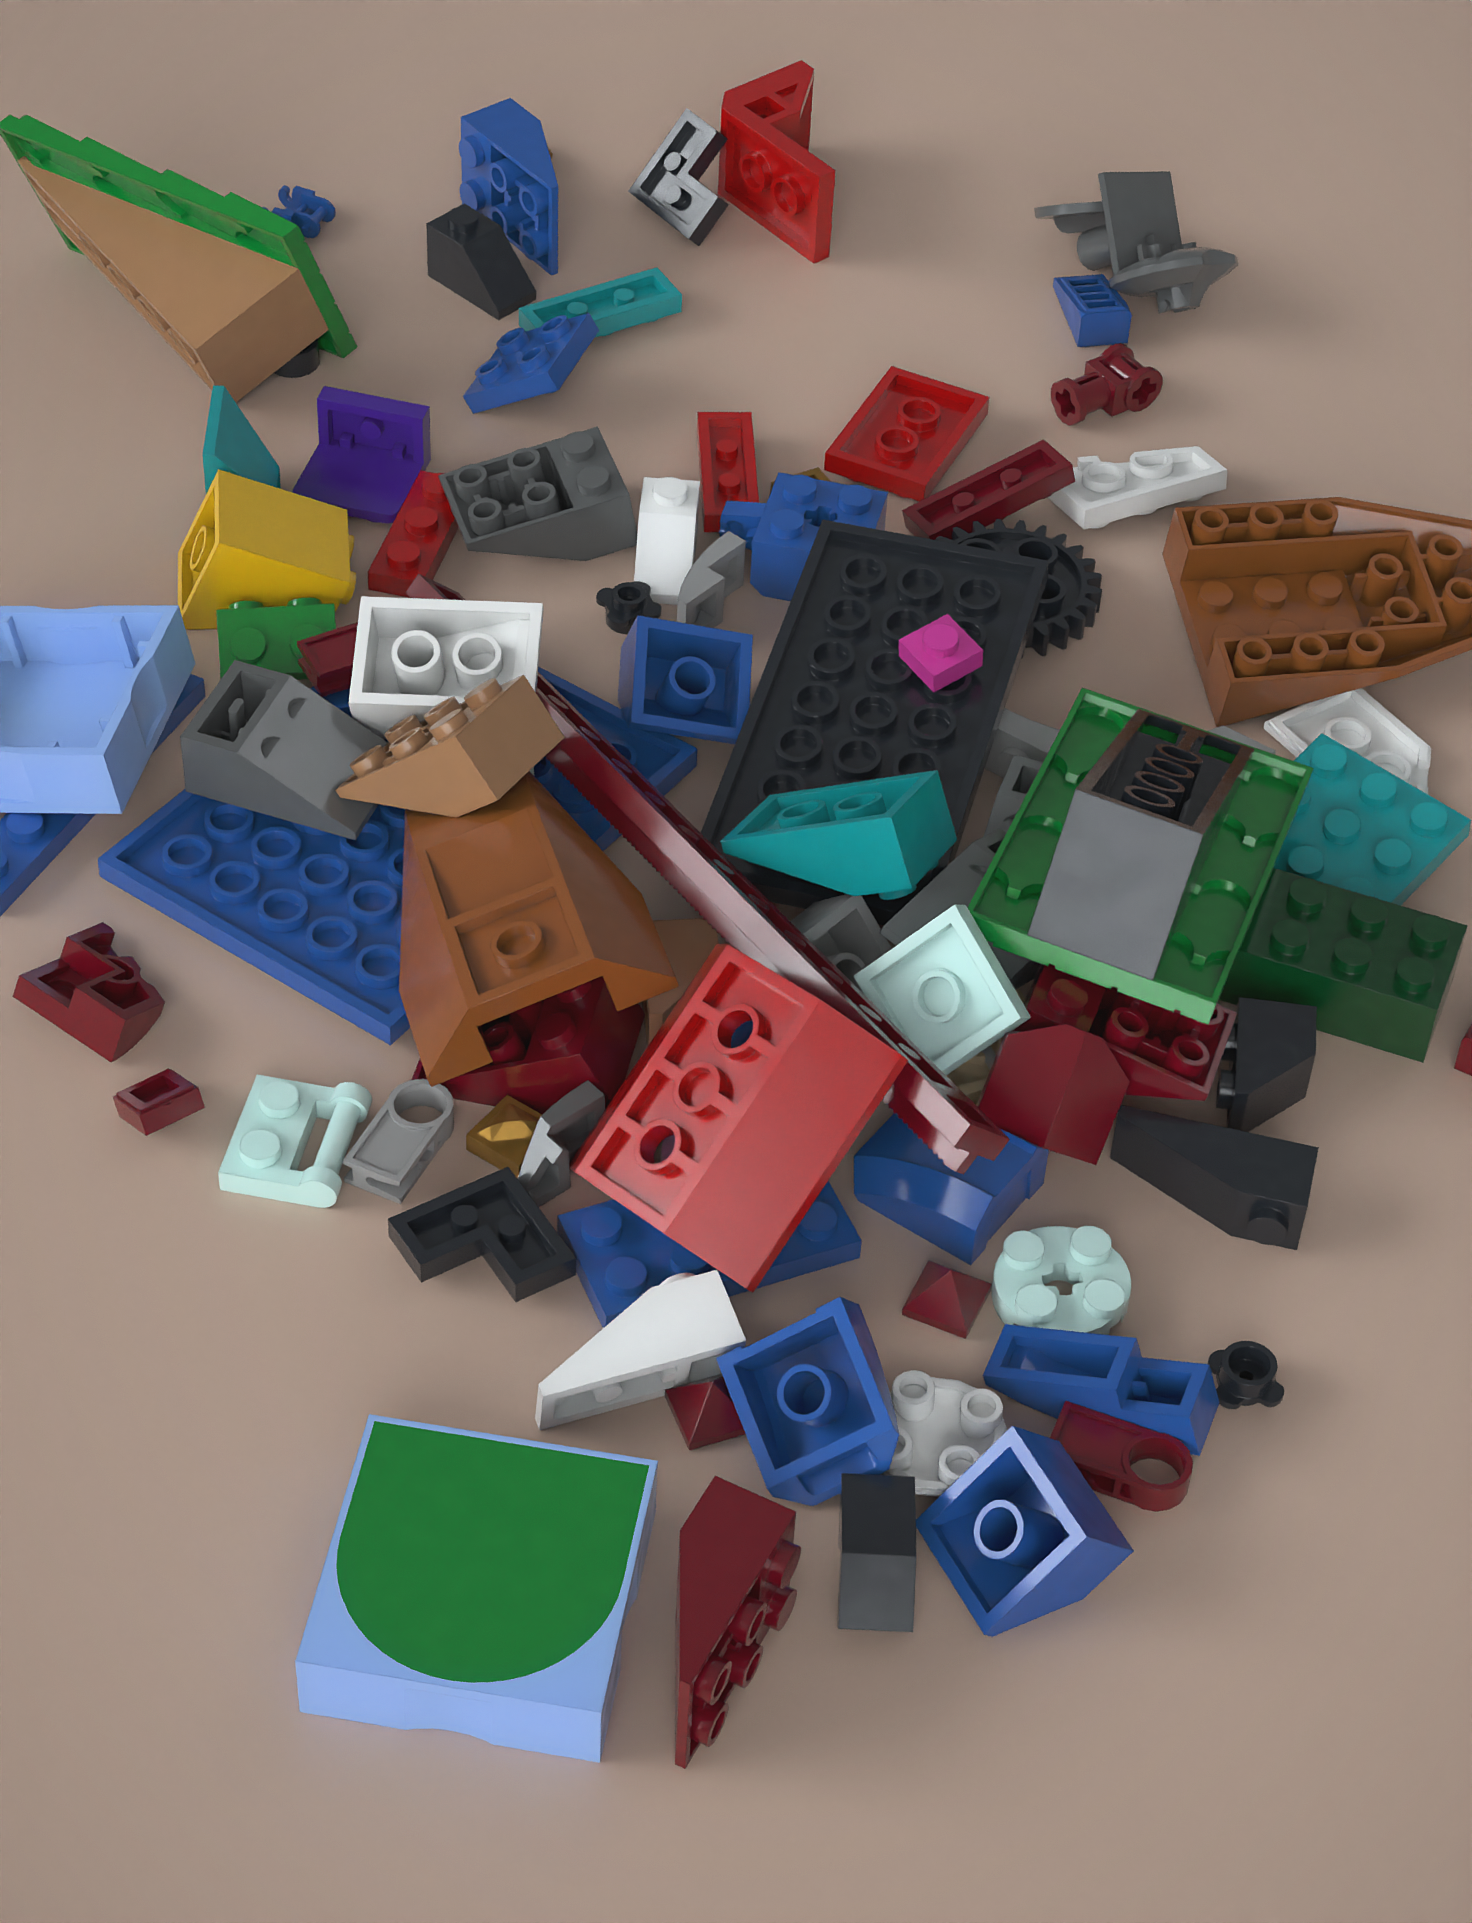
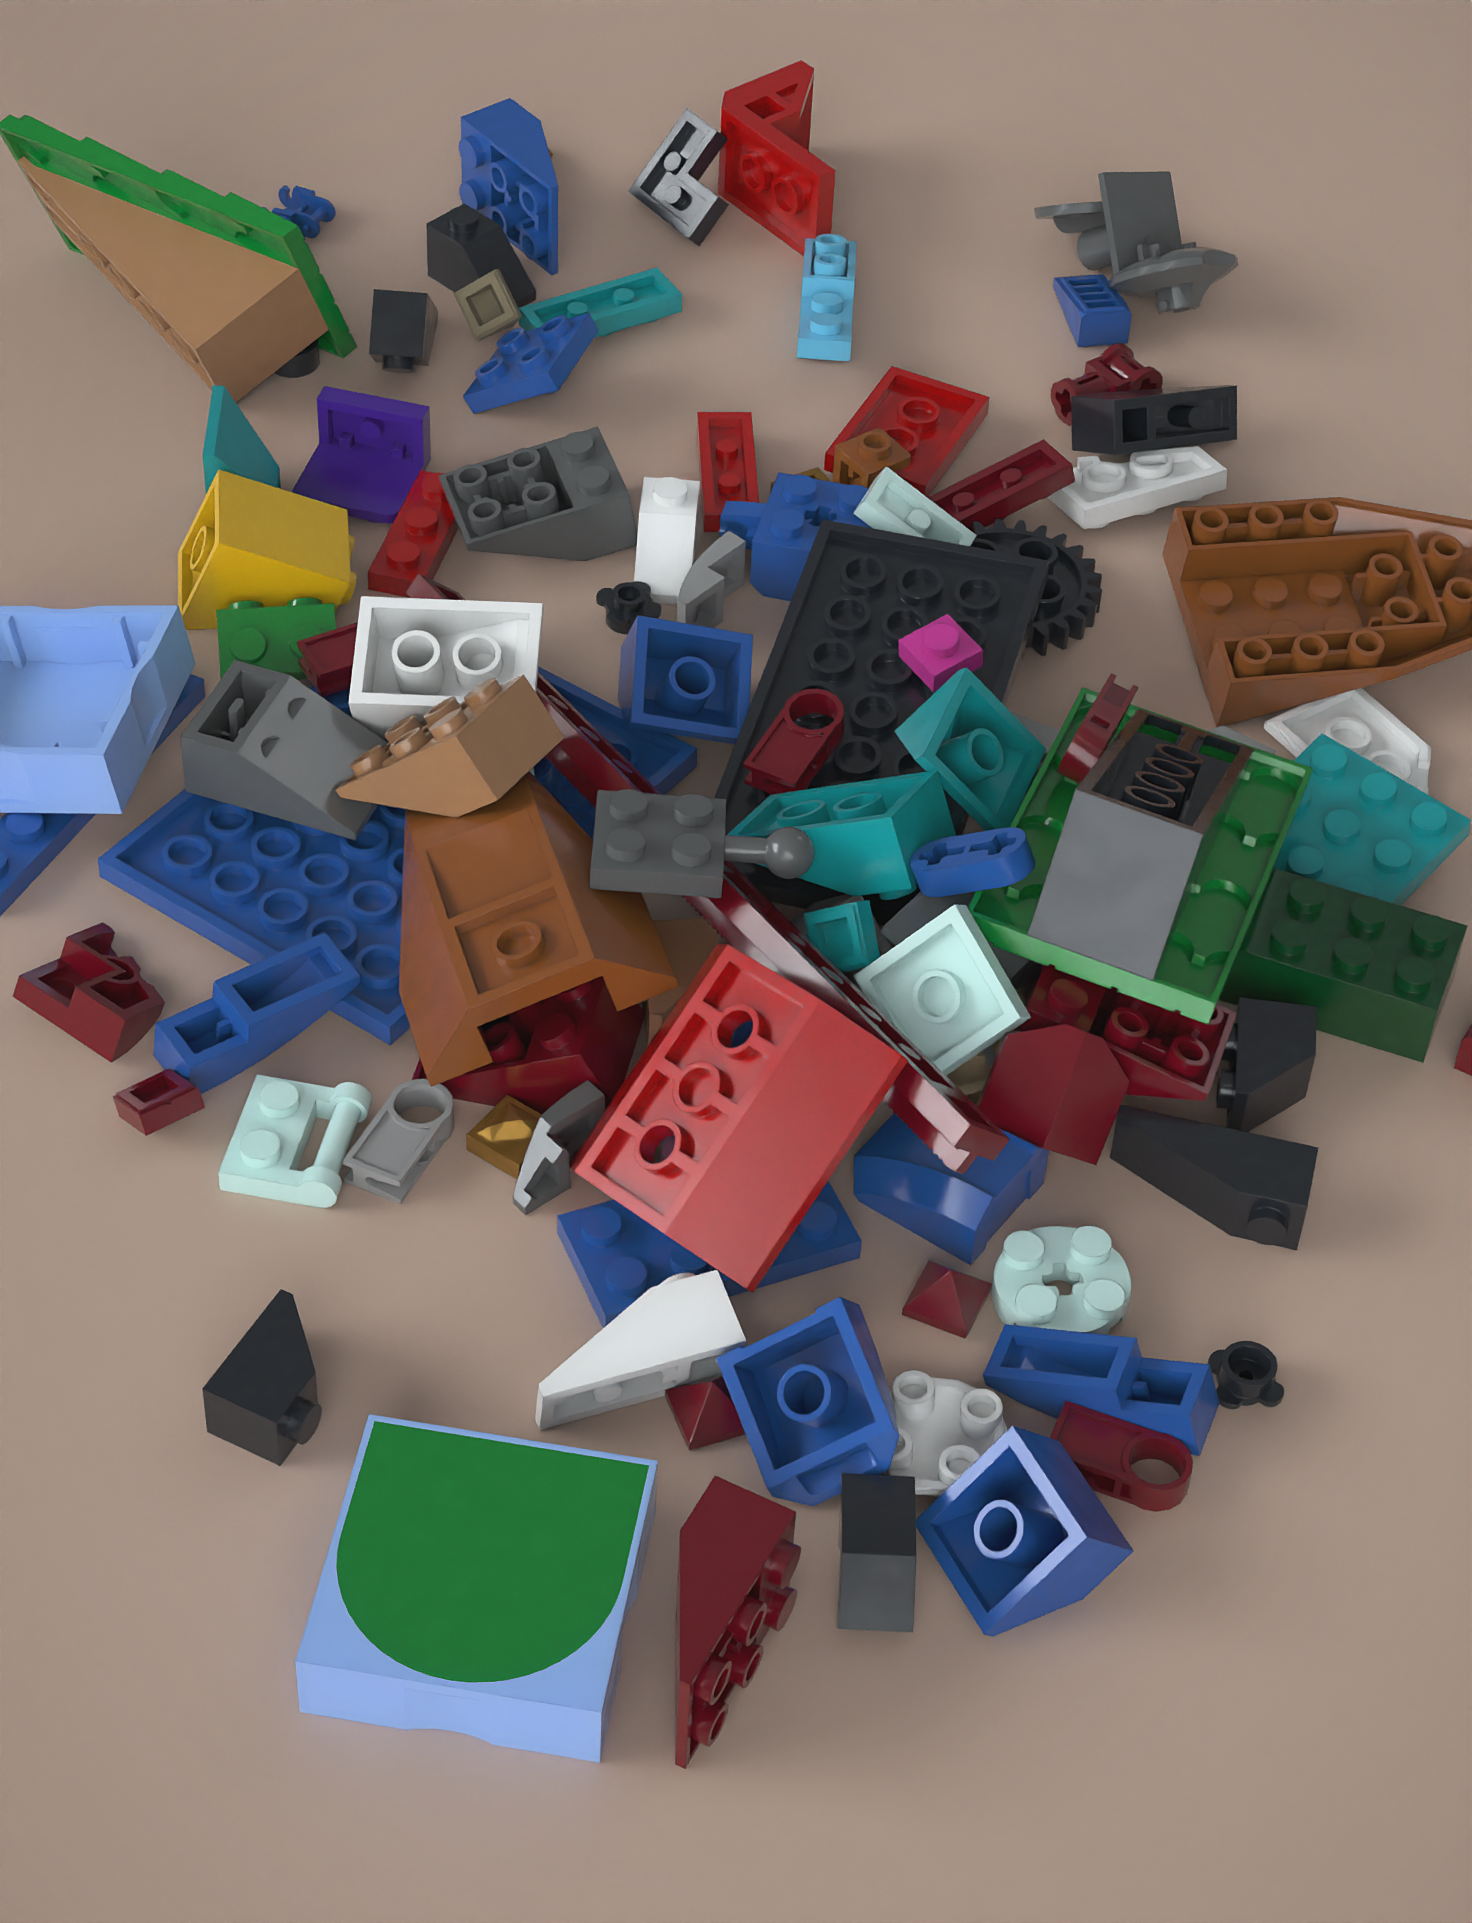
black plate [388,1167,576,1302] -> none
none -> blue slope [153,932,360,1094]
none -> black slope [202,1289,322,1466]
none -> black slope [369,289,438,373]
none -> dark tan slope [453,269,522,341]
none -> dark grey plate [589,789,815,898]
none -> dark red piece [743,688,845,795]
none -> medium azure slope [797,234,857,361]
none -> teal tile [804,900,880,973]
none -> dark orange bracket [832,428,911,489]
none -> light aqua slope [853,466,976,546]
none -> teal slope [894,667,1046,831]
none -> blue beam [910,827,1036,897]
none -> dark red piece [1057,673,1139,784]
none -> black slope [1071,385,1237,455]

